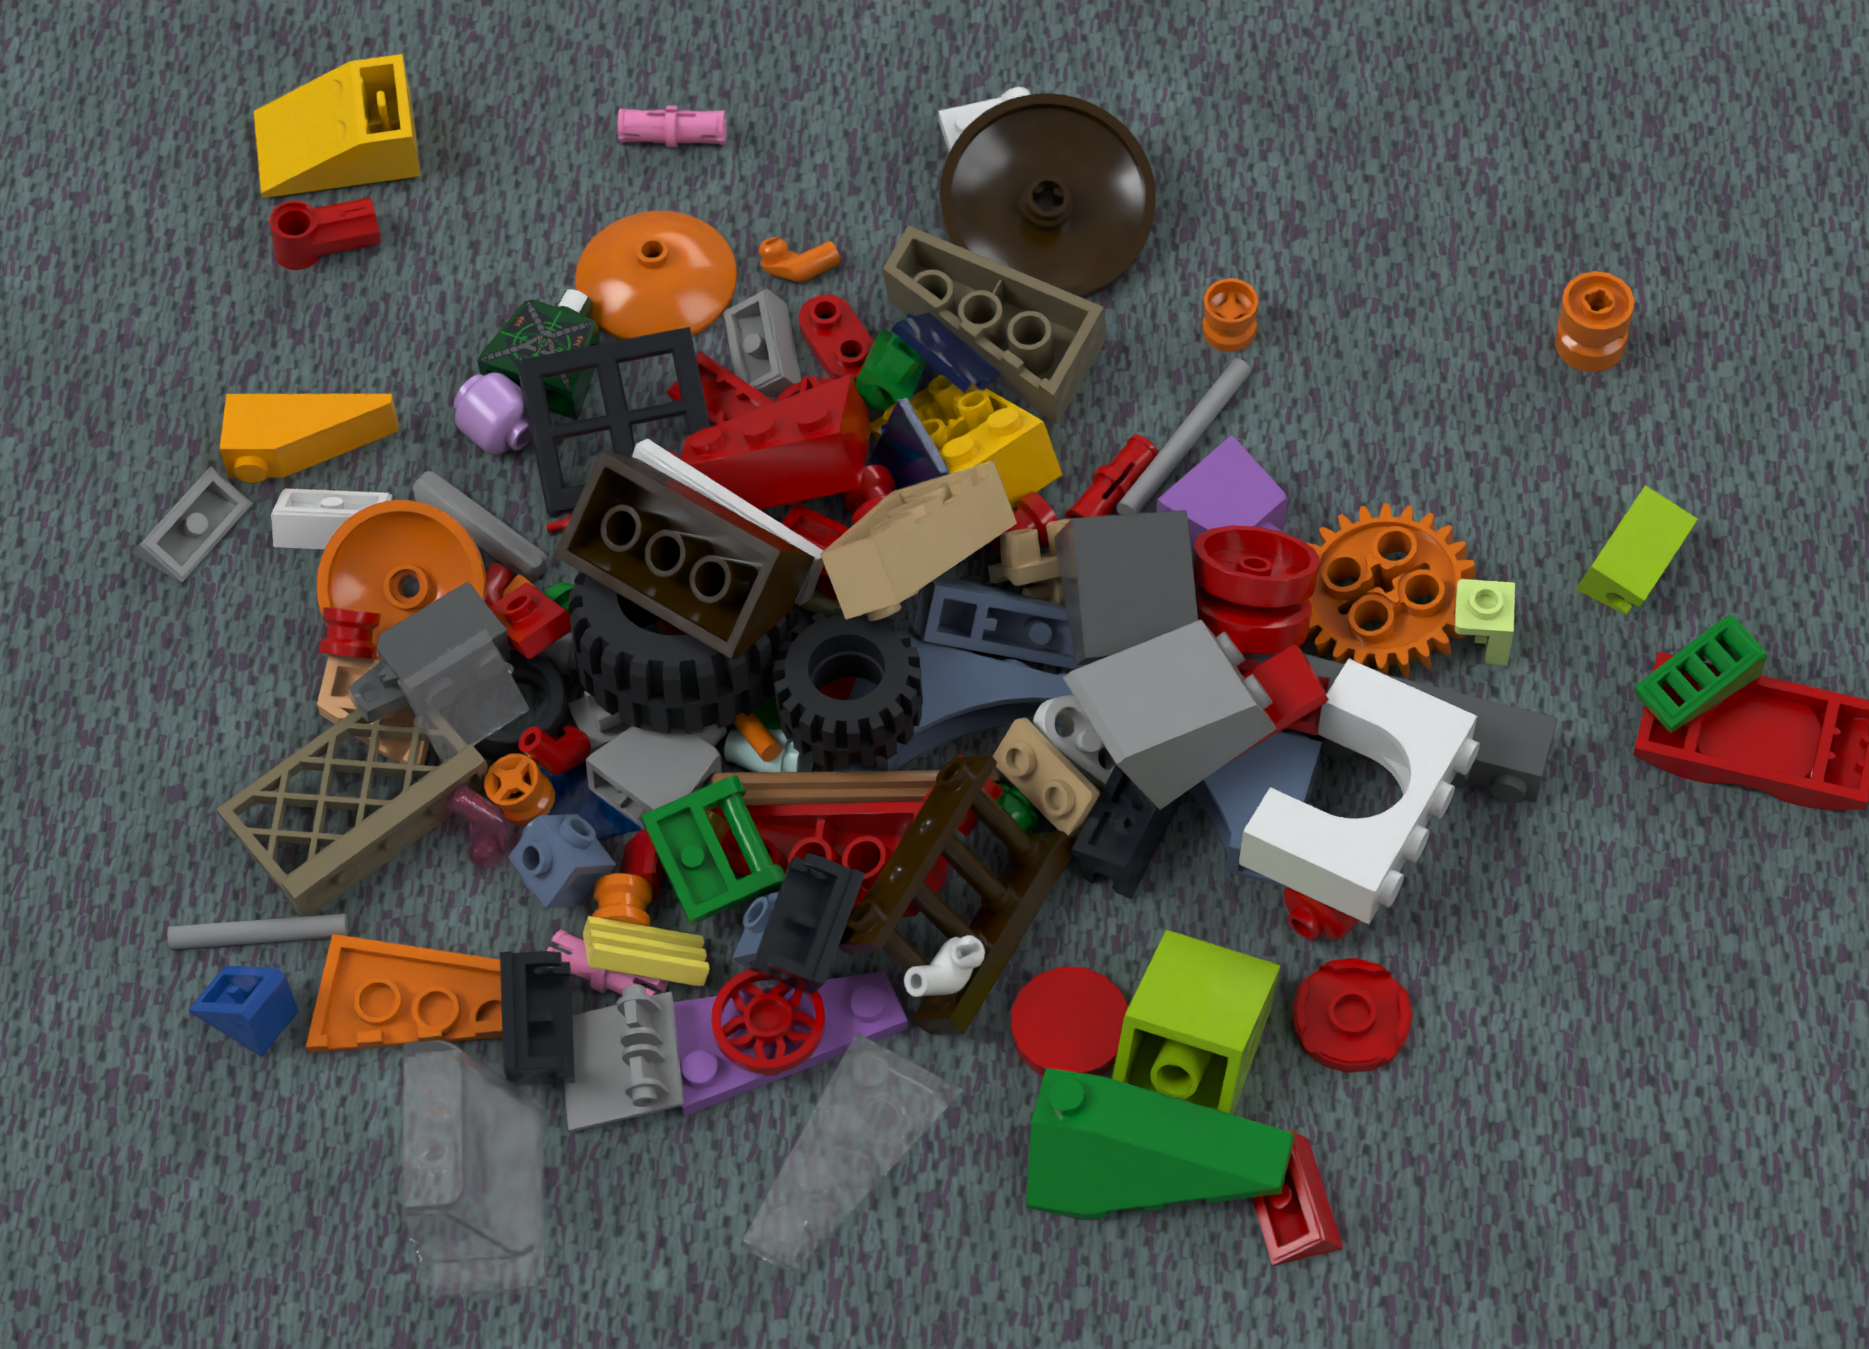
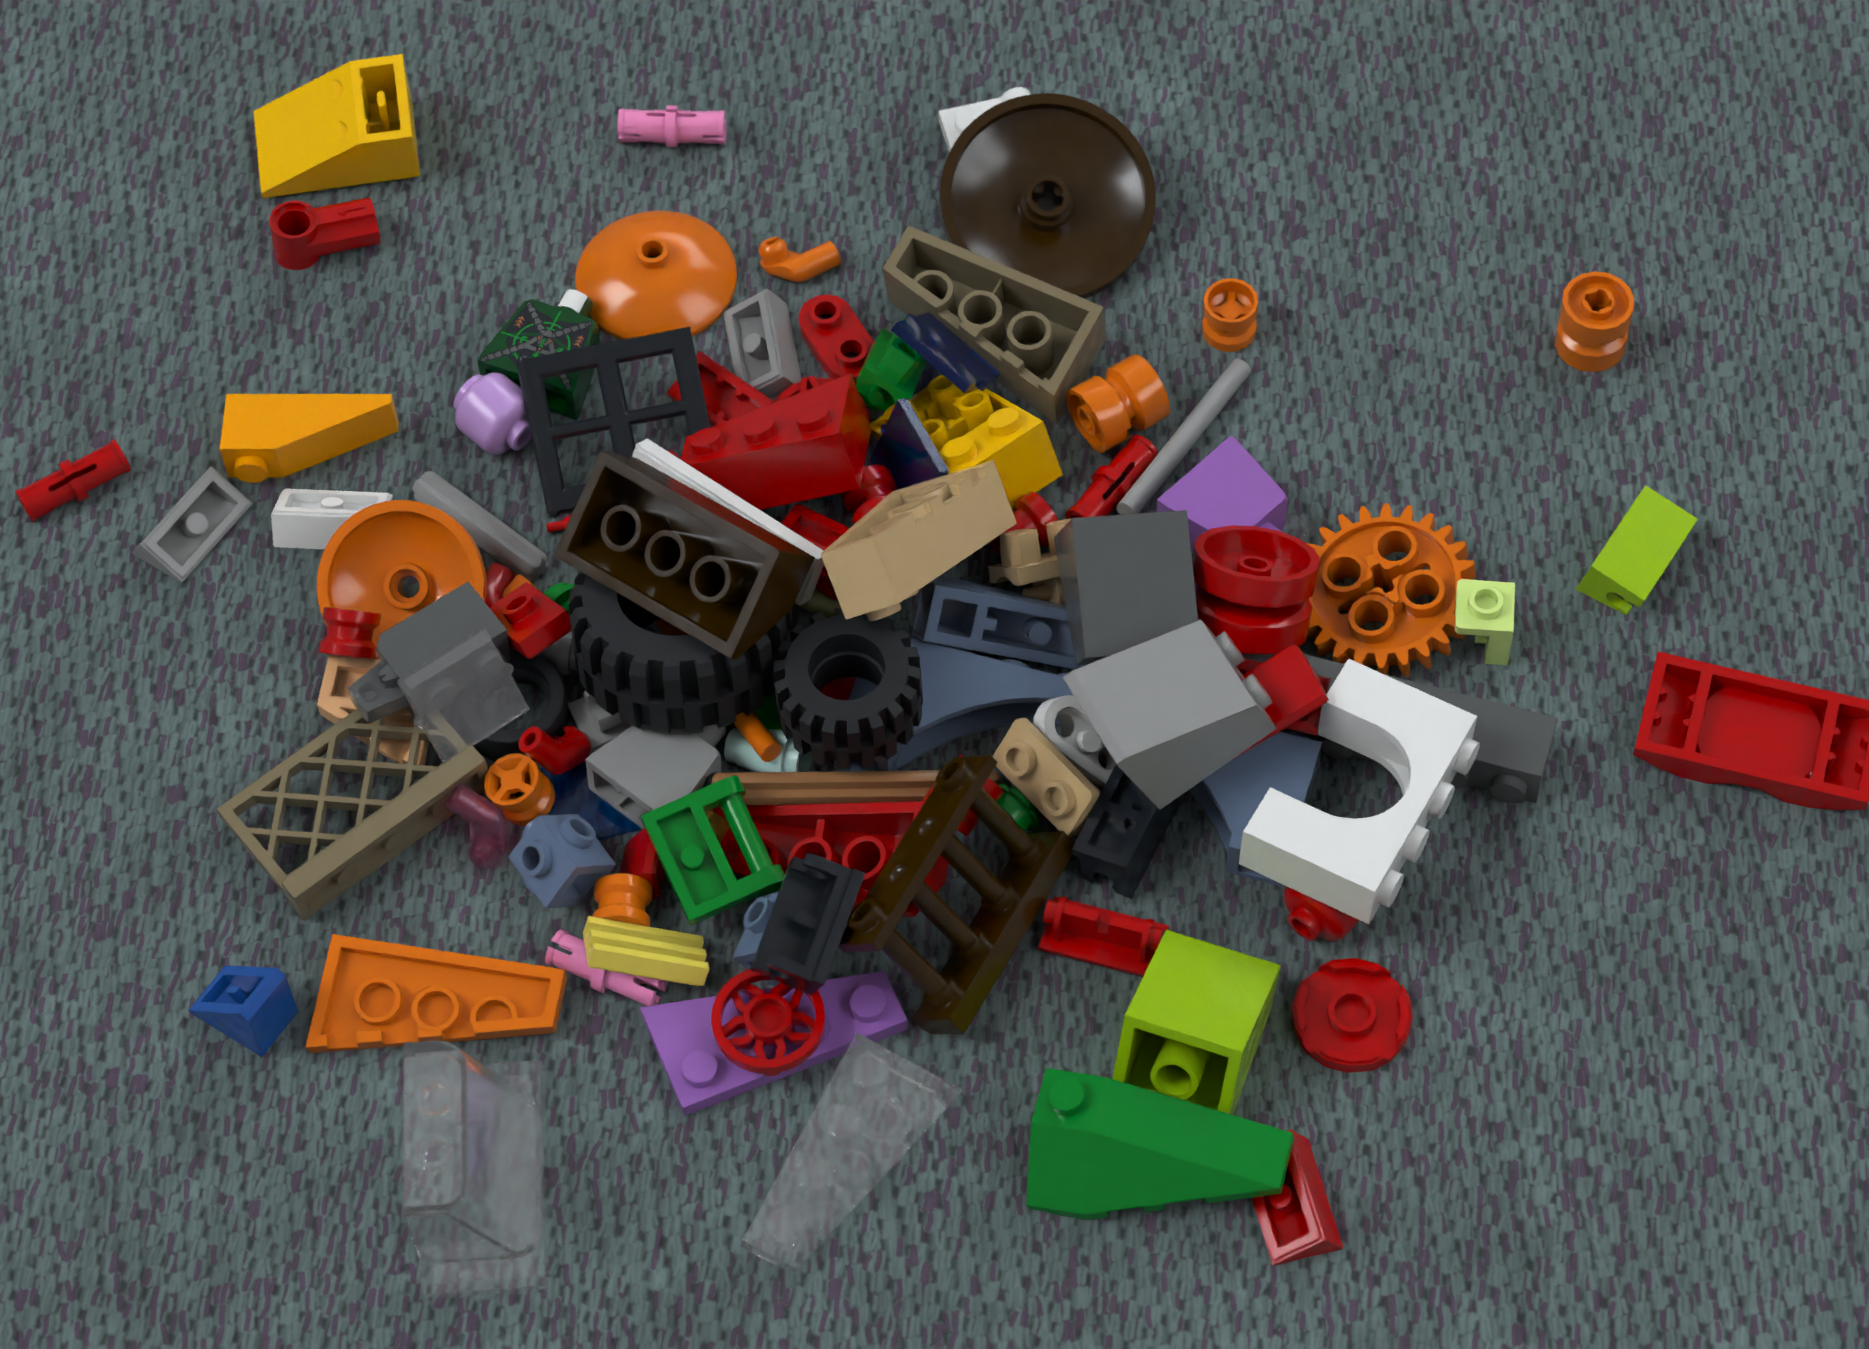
light grey bar [167,913,348,950] -> none
black hinge [500,951,575,1087] -> none
light grey hinge [564,985,684,1132] -> none
white arm [904,935,985,997] -> none
red tile [1011,967,1128,1076] -> none
green slope [1633,615,1767,733] -> none
none -> red pin [15,439,131,522]
none -> red hinge [1038,896,1169,977]
none -> orange wheel [1066,354,1170,453]

